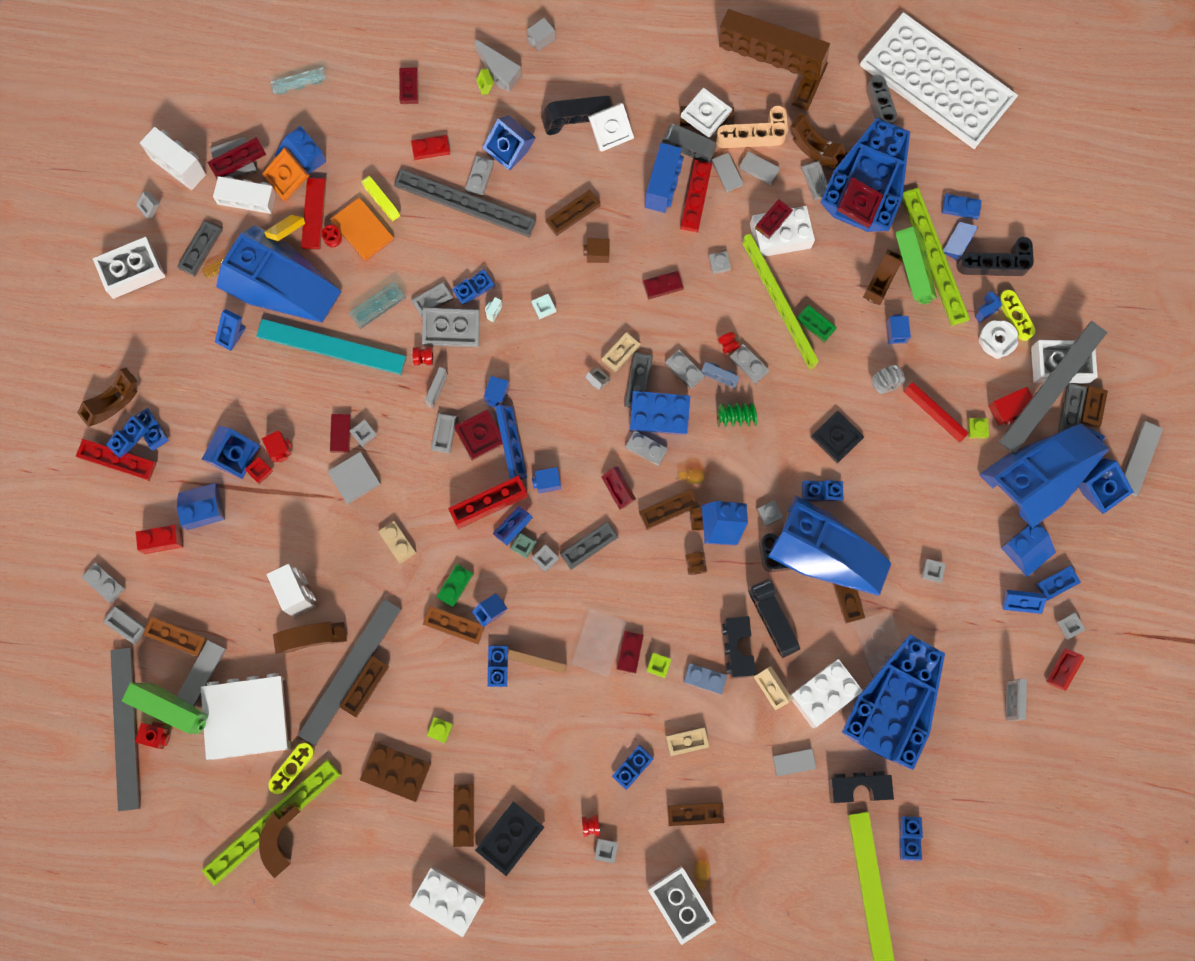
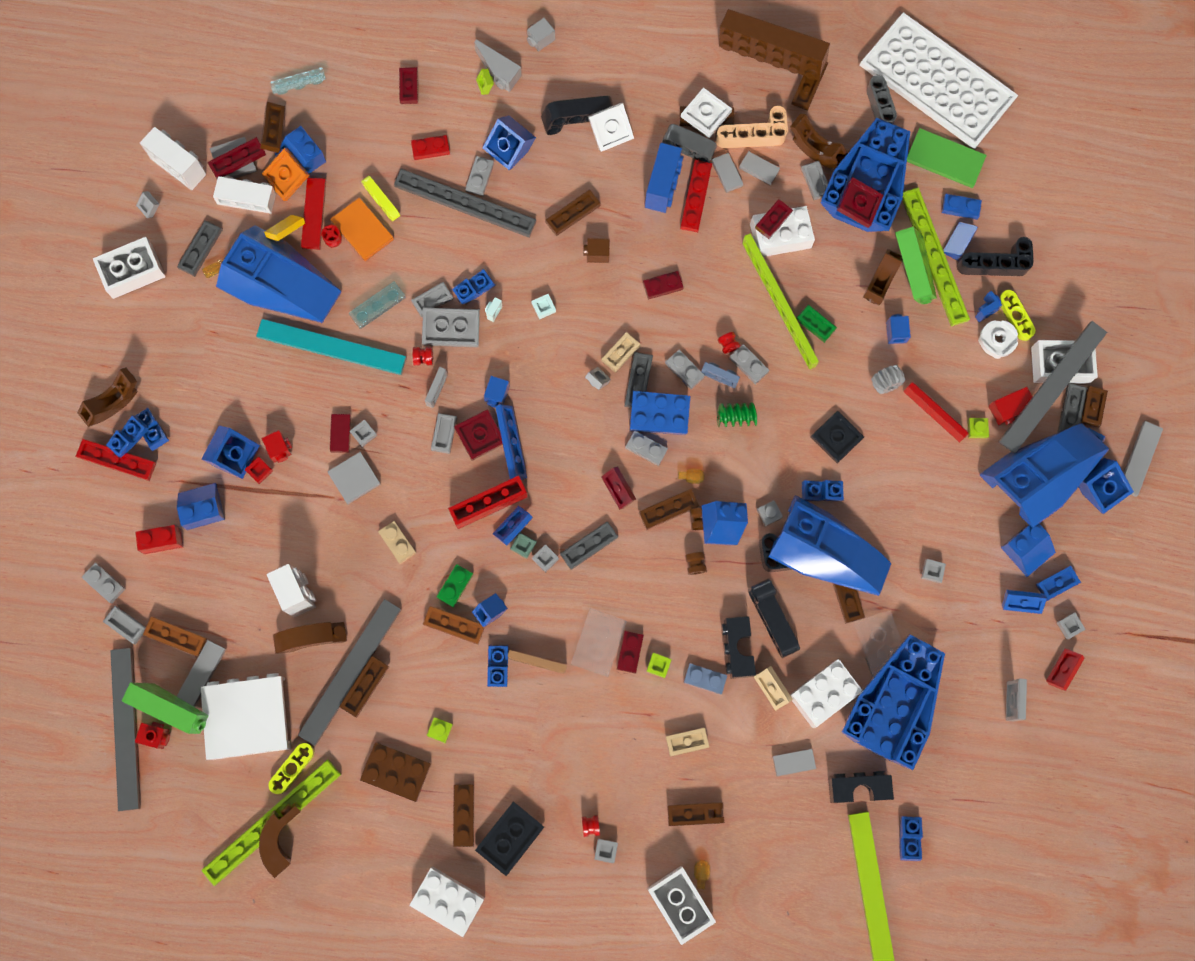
blue slope [215,309,246,351] -> none
blue brick [532,467,561,494] -> none
blue slope [612,744,654,790] -> none
light grey plate [709,251,731,274] -> none
none -> reddish brown plate [260,102,285,153]
none -> bright green tile [907,128,987,188]

